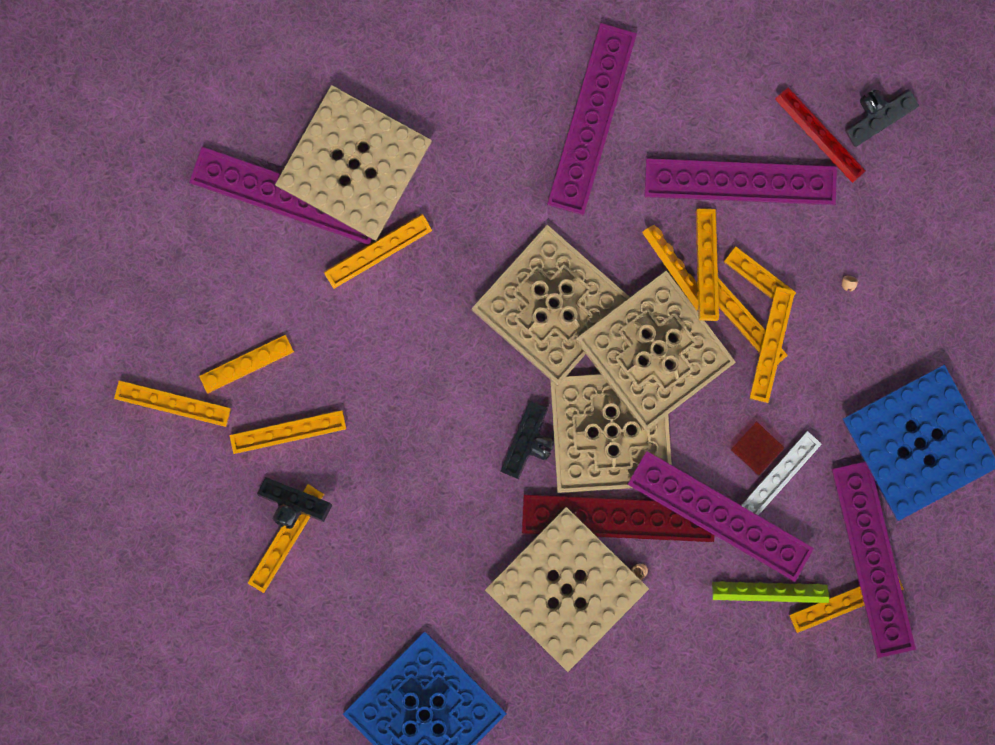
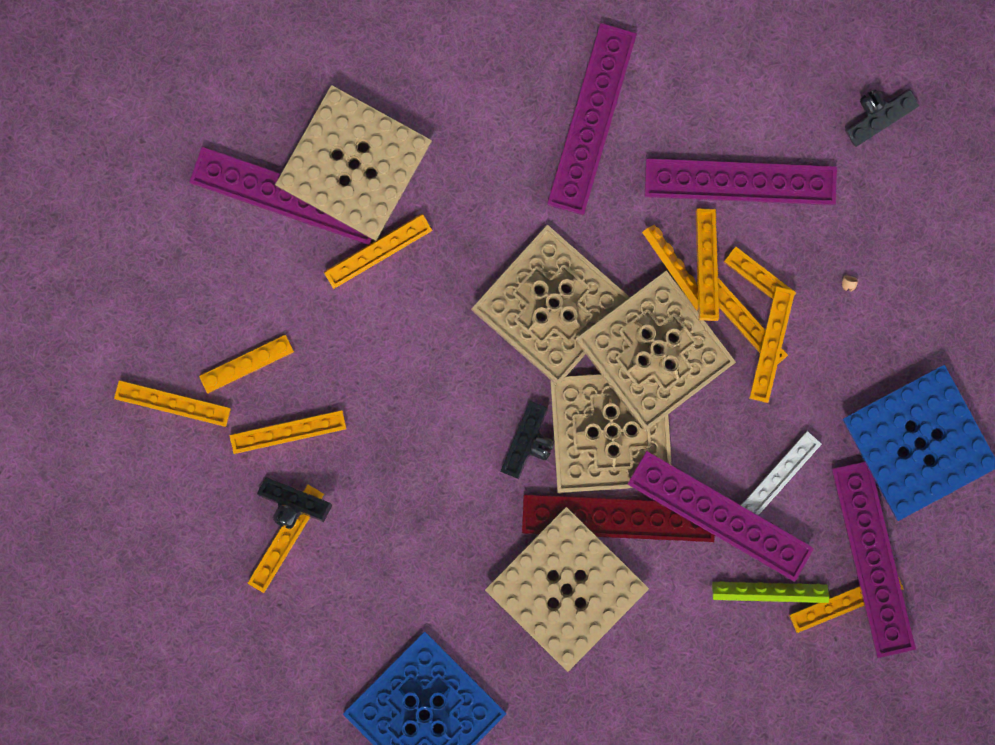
light nougat hinge [631,563,648,580] -> none
clear red plate [730,421,785,476] -> none
red plate [775,87,866,183] -> none

